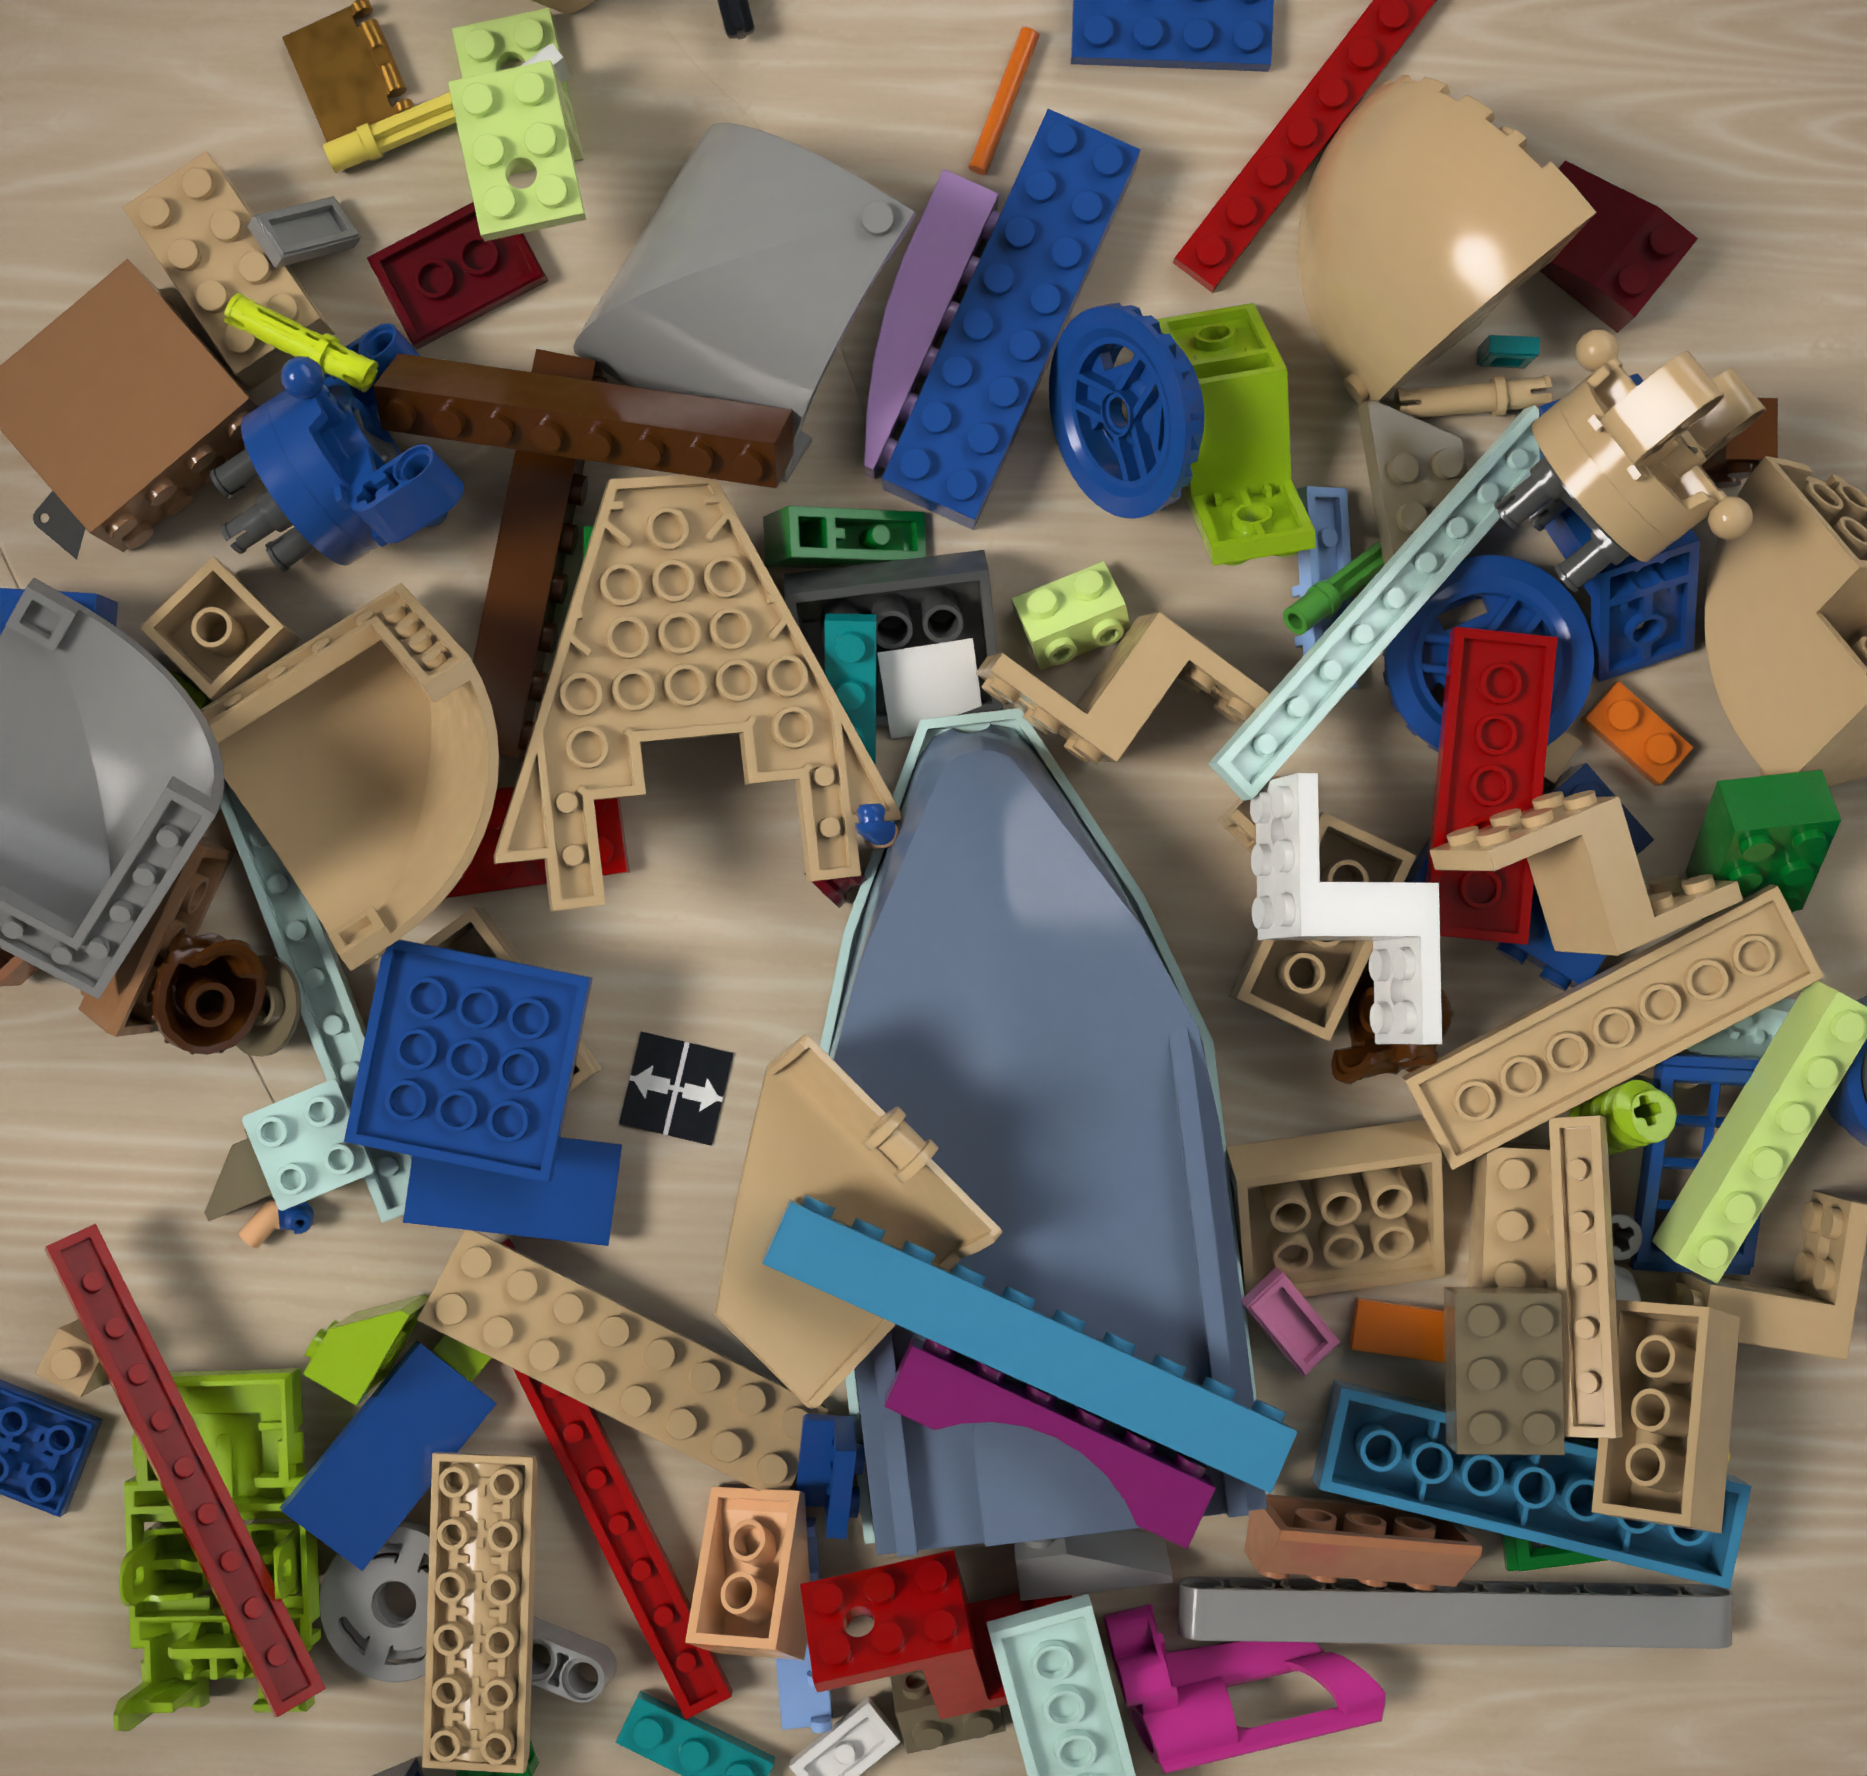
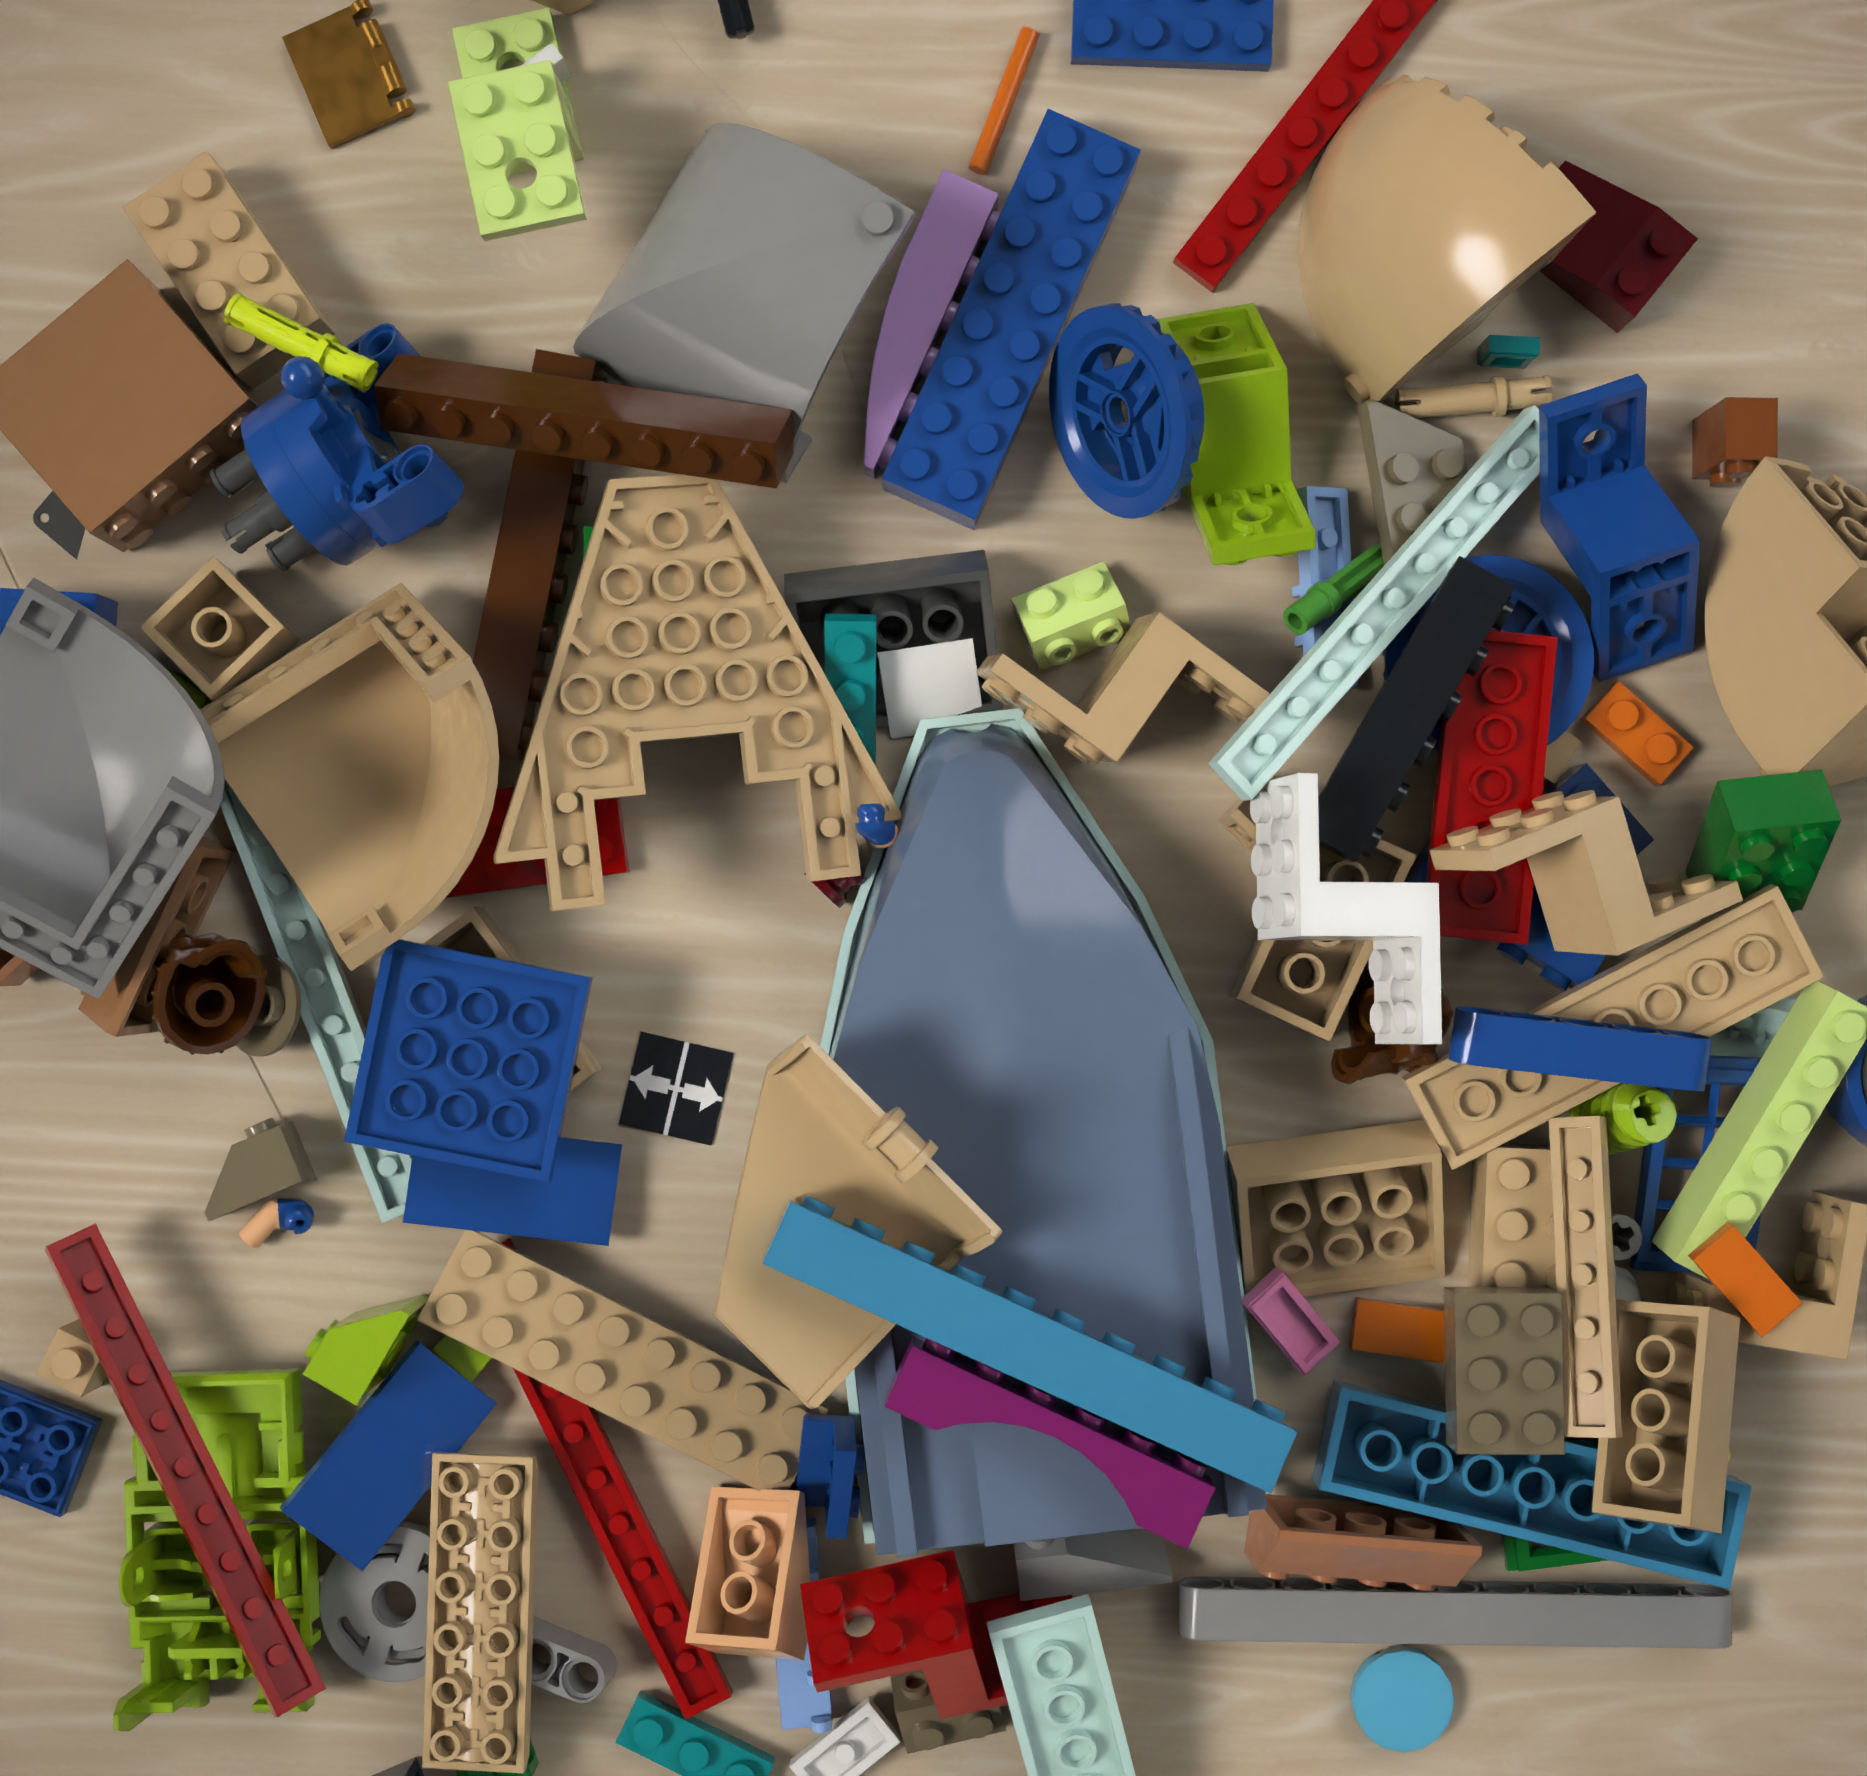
light aqua bracket [242,1079,375,1211] -> none
light grey tile [247,196,361,268] -> none
light yellow axle [322,92,456,173] -> none
dark red tile [367,202,548,350] -> none
green slope [763,506,927,568] -> none
dark pink panel [1103,1603,1386,1774] -> none
tan piece [1494,329,1766,592] -> none
none -> black brick [1318,556,1516,863]
none -> medium azure tile [1350,1645,1454,1752]
none -> blue beam [1449,1006,1712,1091]
none -> orange tile [1688,1221,1802,1337]

